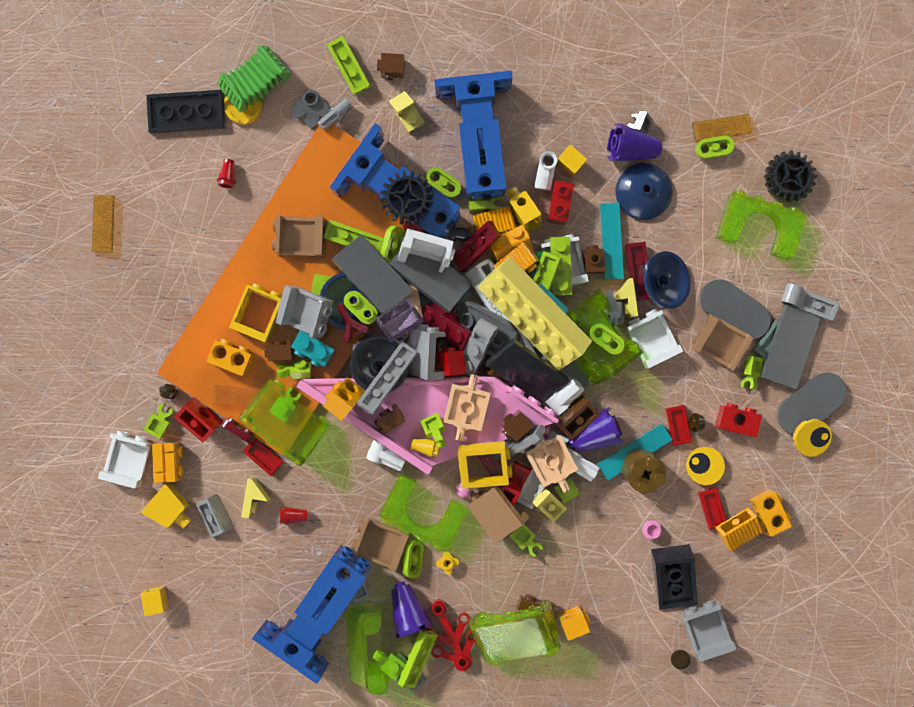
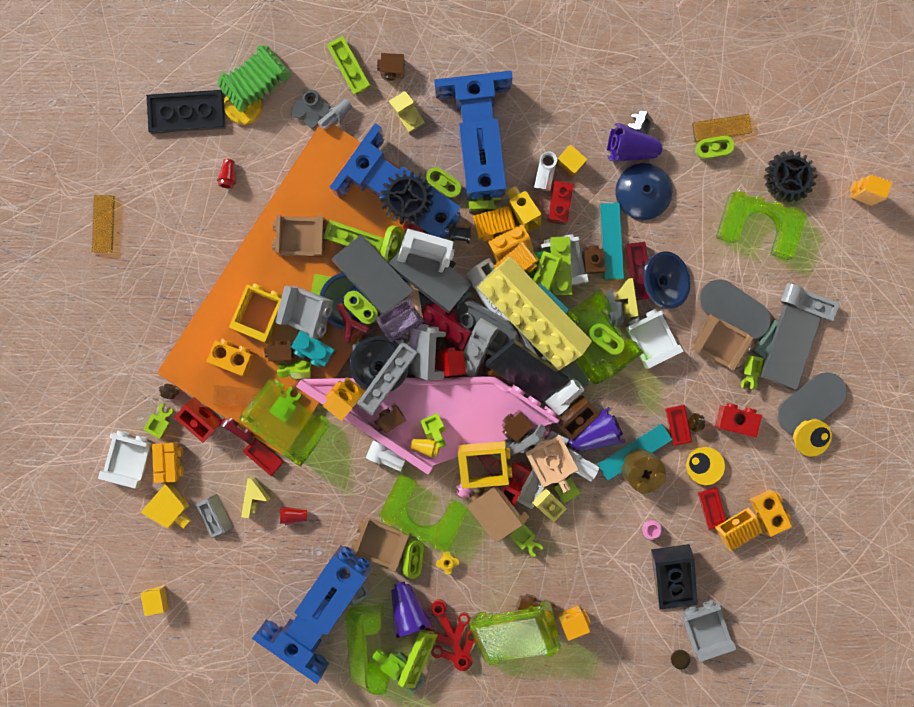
light nougat plate [443,374,491,441] -> none
dark red plate [453,221,501,272] -> none
none -> light orange brick [850,174,892,206]

